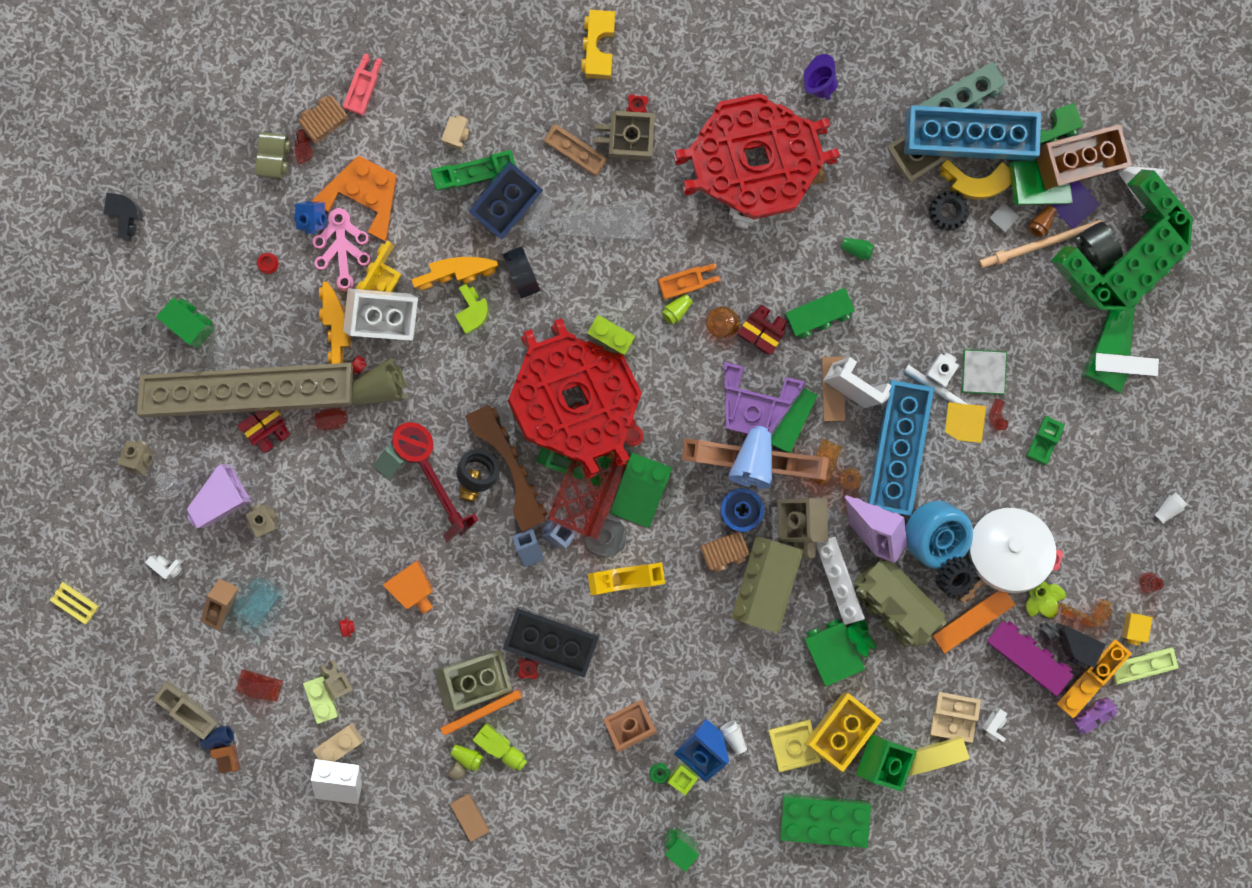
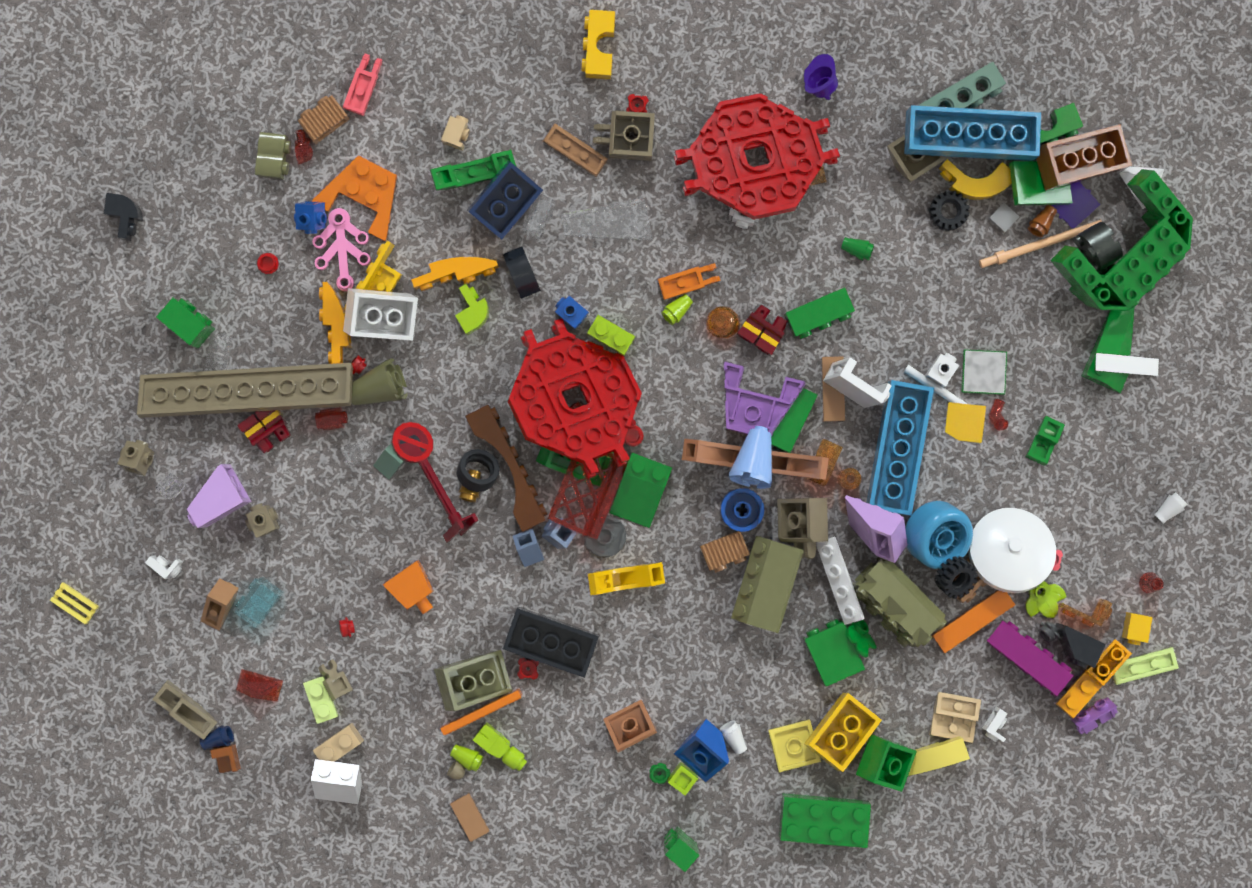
none -> blue brick [555,296,589,330]

